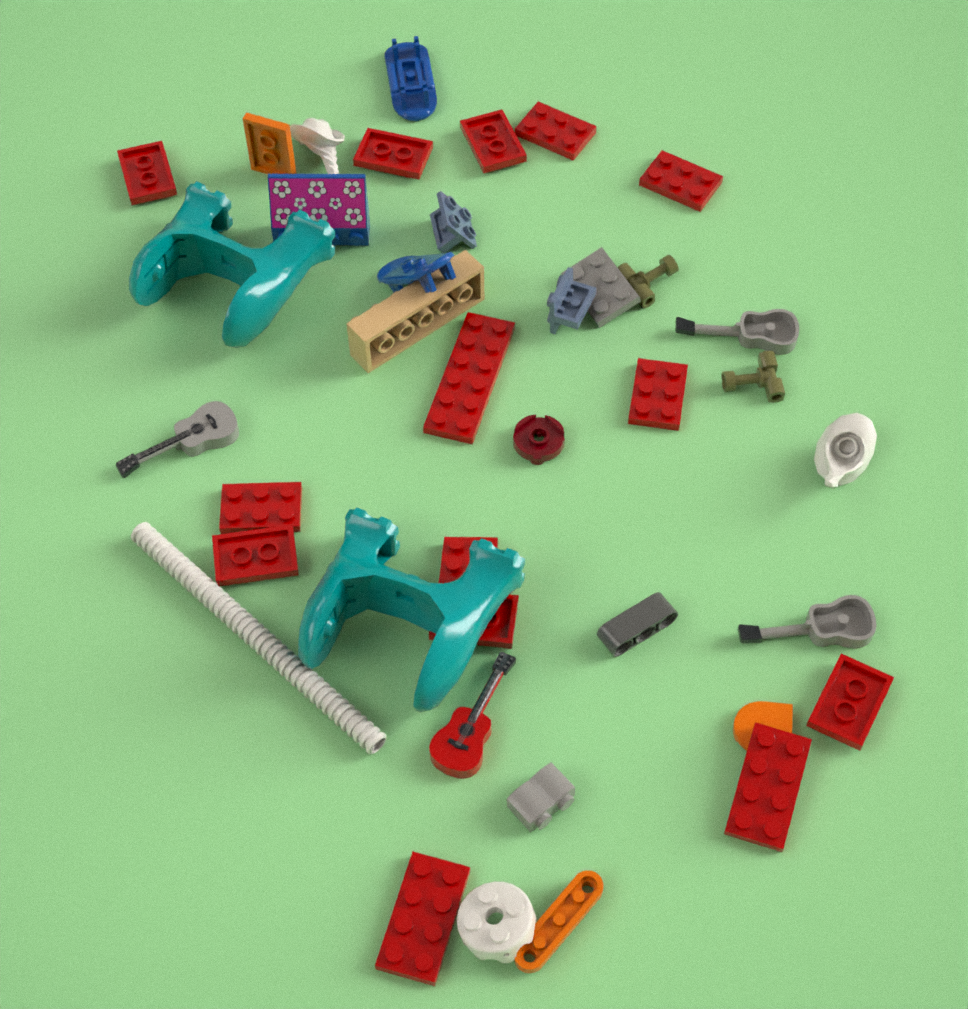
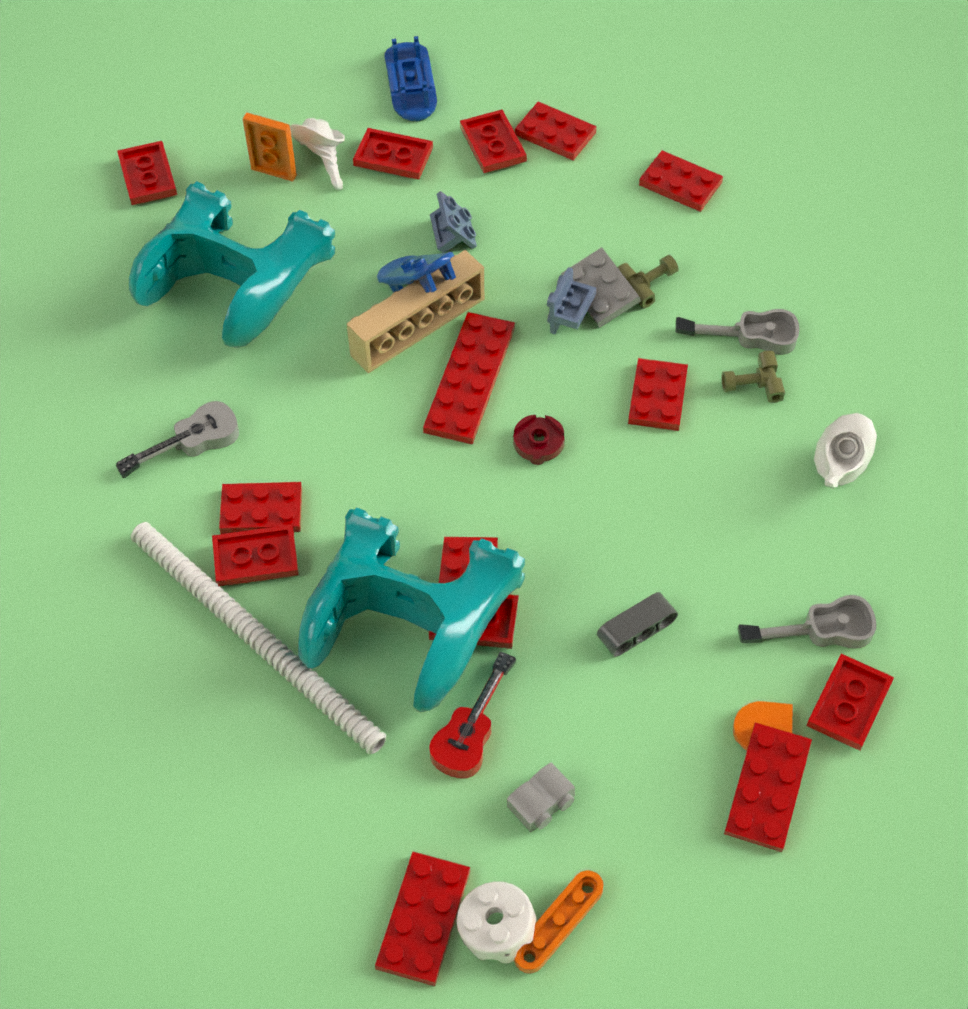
slope [268,174,370,246] -> none

